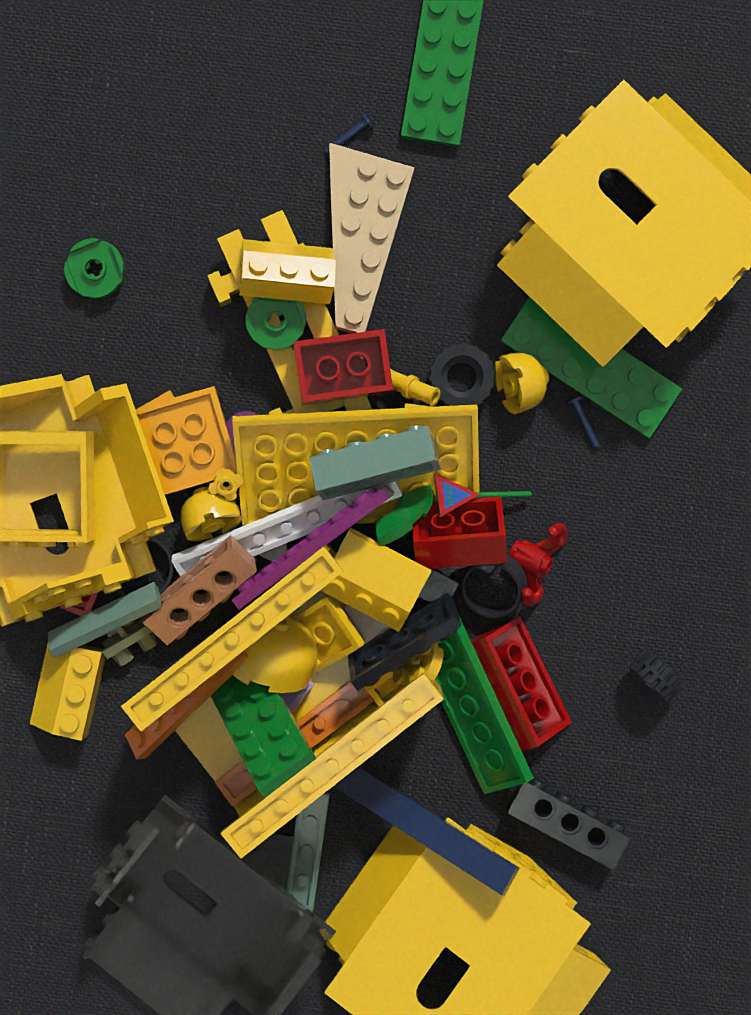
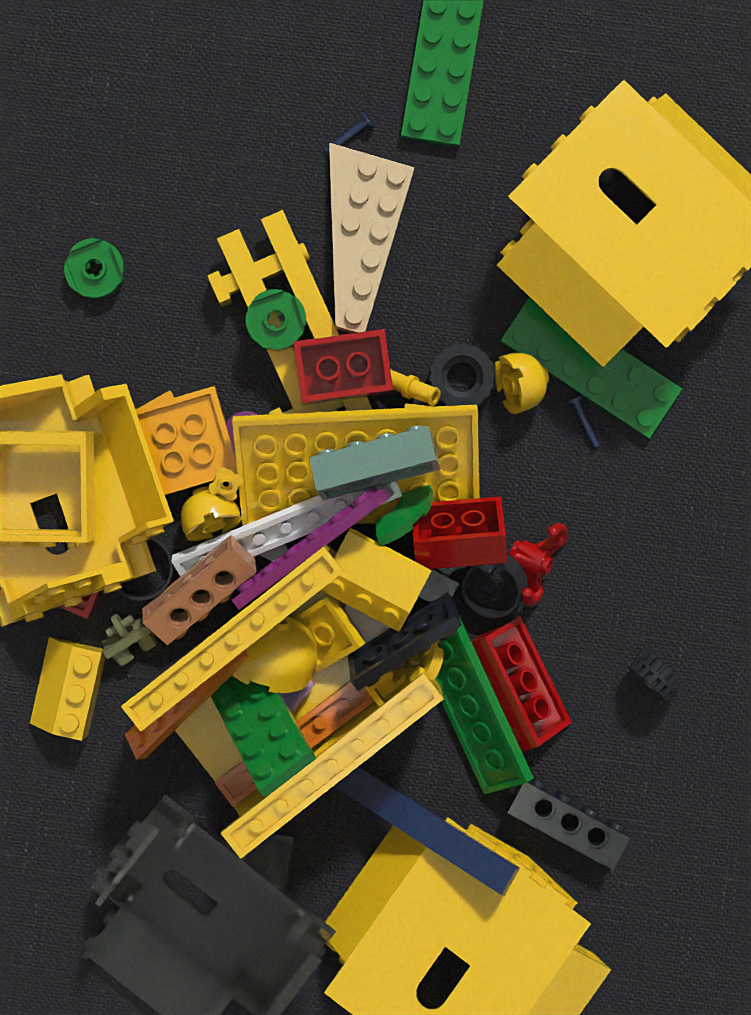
sand green tile [48,582,162,658] -> none
yellow slope [239,239,336,304] -> none
sand green tile [284,792,330,912] -> none
piece [434,474,532,518] -> none

